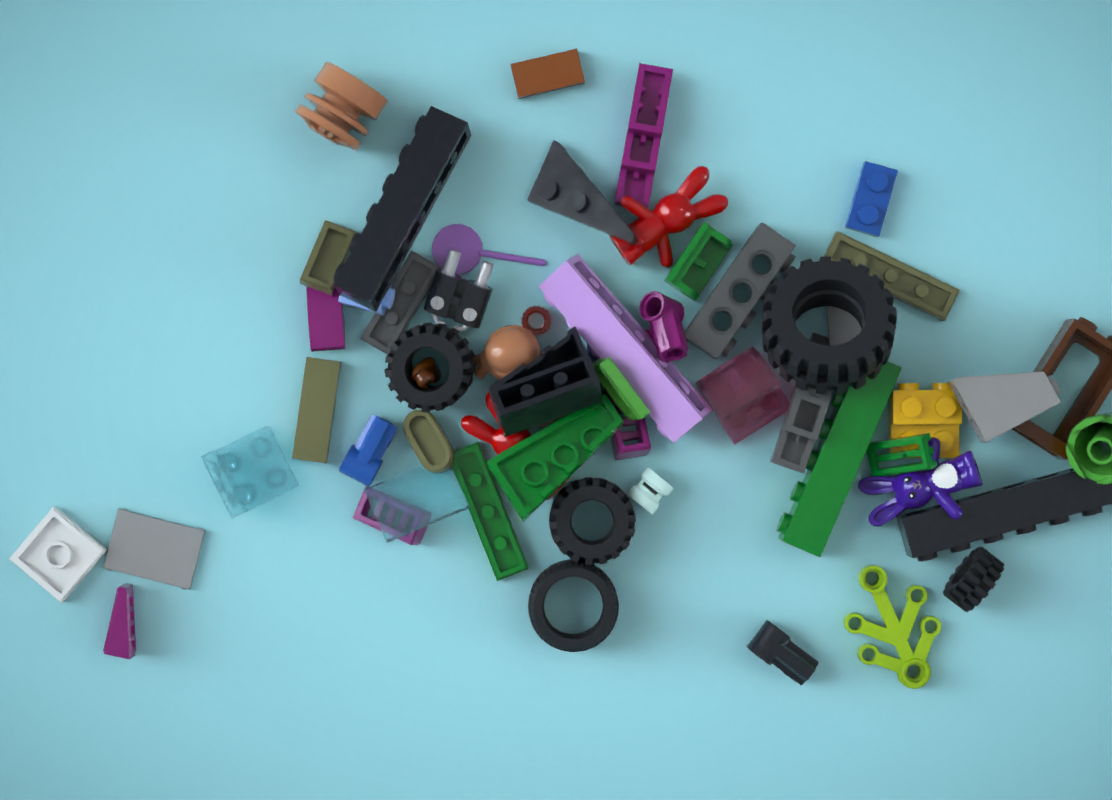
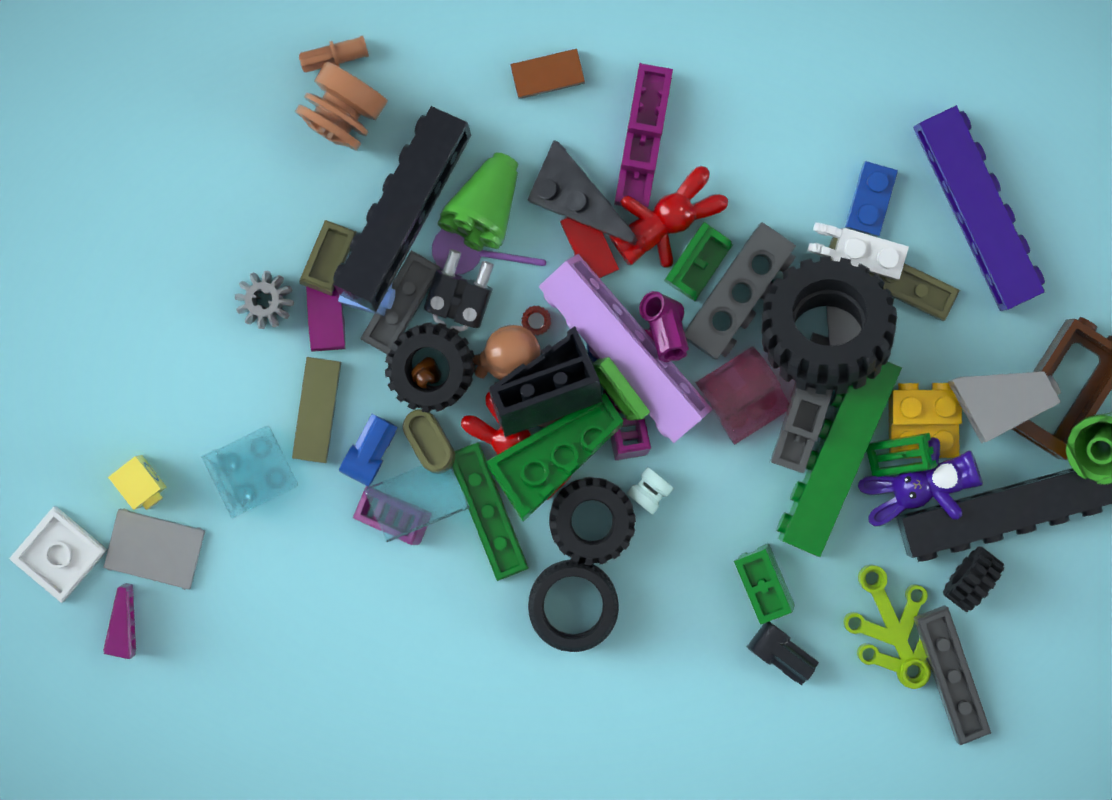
none -> light yellow brick [108,455,167,510]
none -> light grey gear [235,271,294,329]
none -> nougat axle [299,36,369,73]
none -> bright green cone [437,152,518,251]
none -> red tile [560,218,619,278]
none -> green hinge [734,543,795,625]
none -> white hinge [807,223,909,280]
none -> dark purple brick [913,105,1045,311]
none -> dark grey tile [913,605,991,745]

